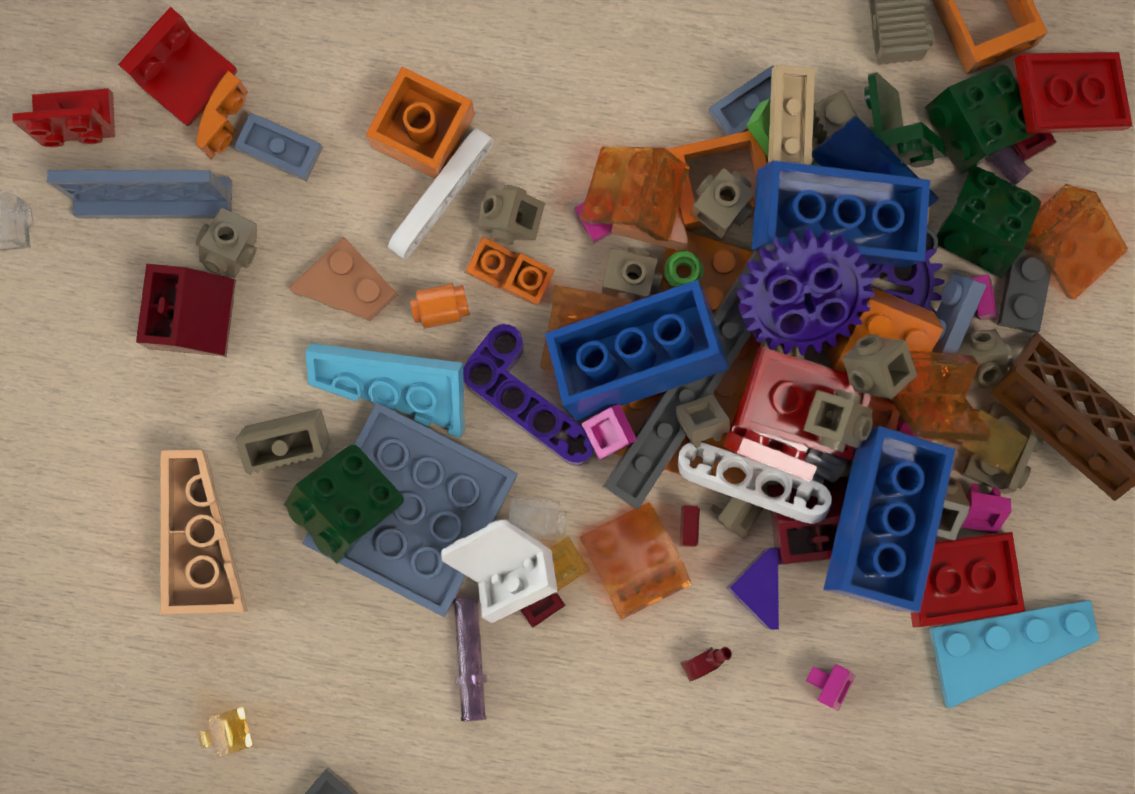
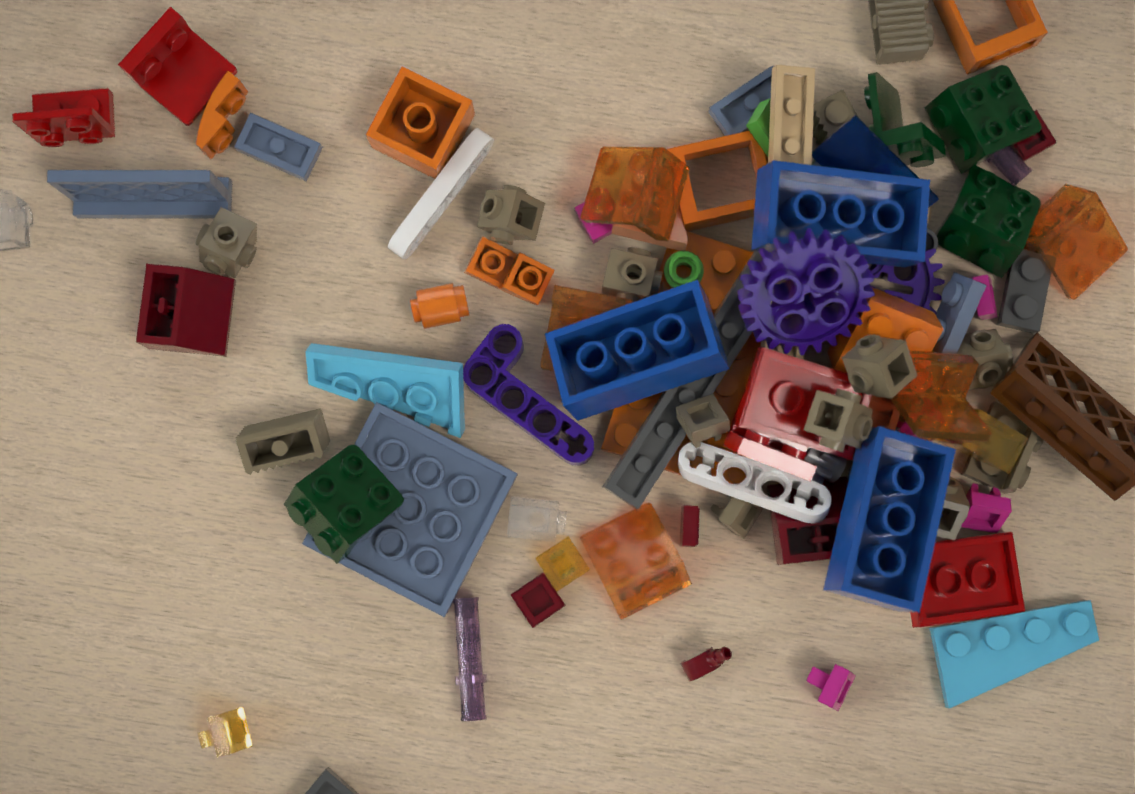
light nougat wedge [160,450,248,615] -> none
nougat wing [288,237,398,321] -> none
white bracket [441,520,558,623] -> none
dark pink tile [581,404,637,460] -> none
dark tan brick [690,168,756,239] -> none
dark purple slope [726,548,779,630] -> none
red tile [1014,52,1133,134] -> none

